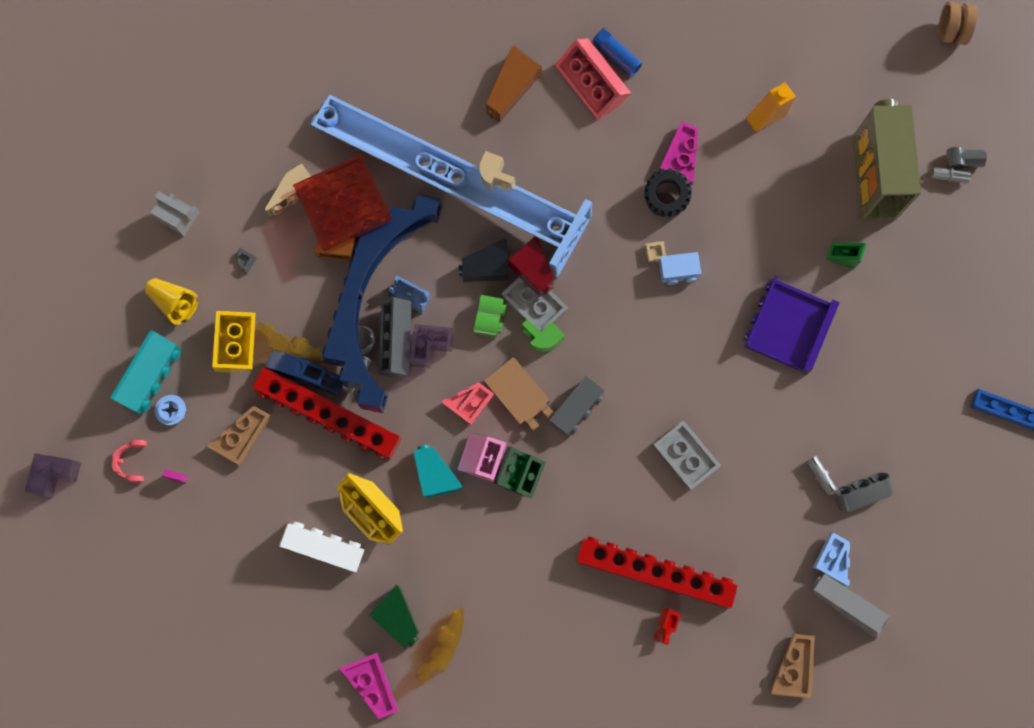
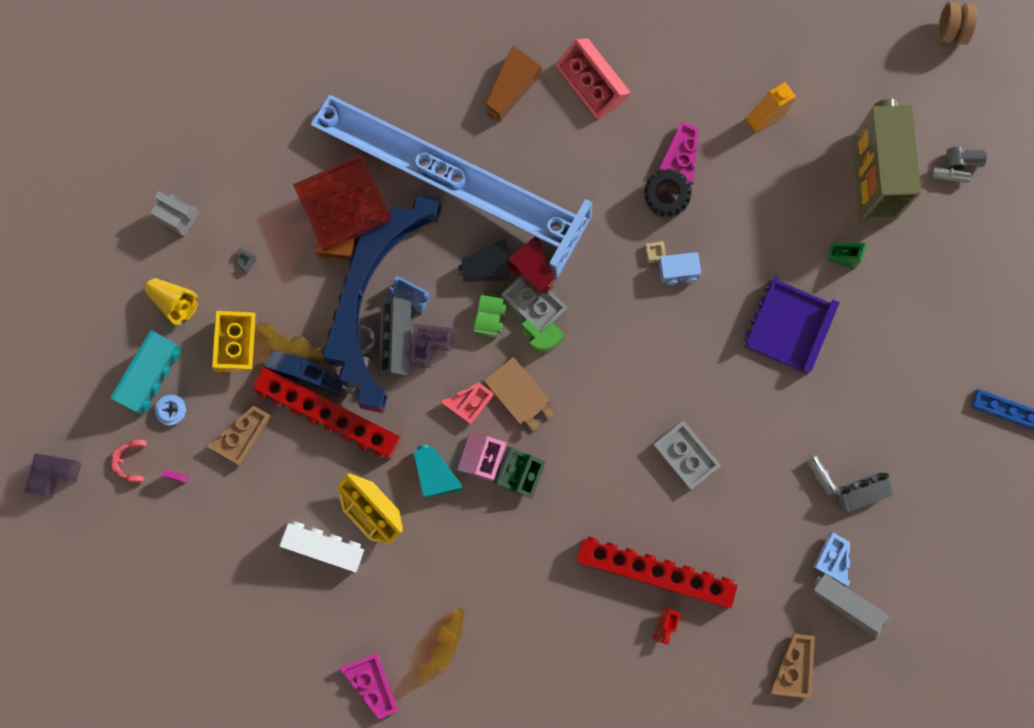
tan slope [265,163,317,217] -> none
dark green slope [369,584,420,648] -> none
tan brick [479,151,516,191] -> none
dark grey brick [549,376,604,437] -> none
blue piece [593,27,643,77] -> none

